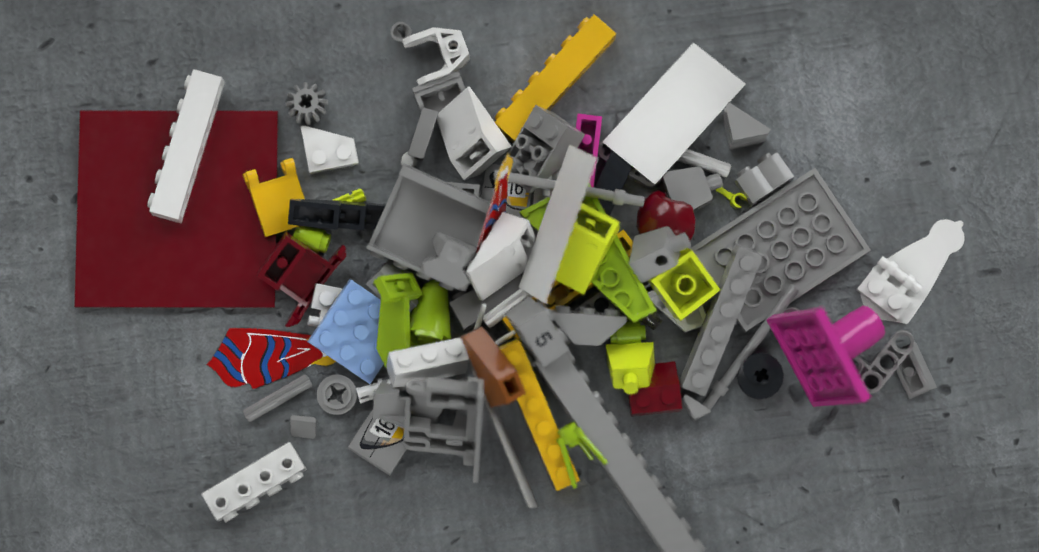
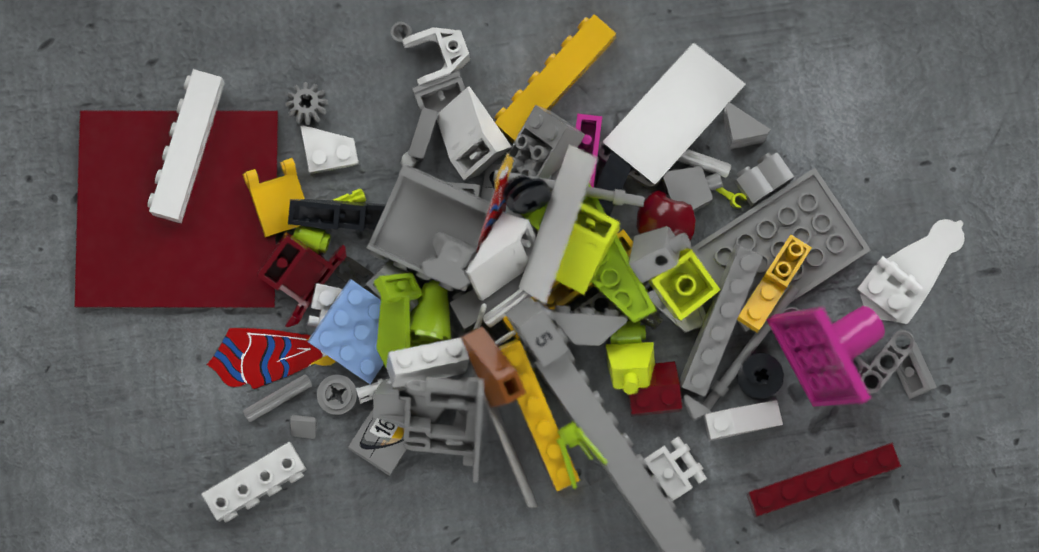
none -> clear smoke beam [334,256,374,293]
none -> black piece [503,175,552,214]
none -> white plate [644,436,707,501]
none -> white slope [703,400,783,441]
none -> yellow slope [737,234,812,333]
none -> dark red brick [746,442,901,518]

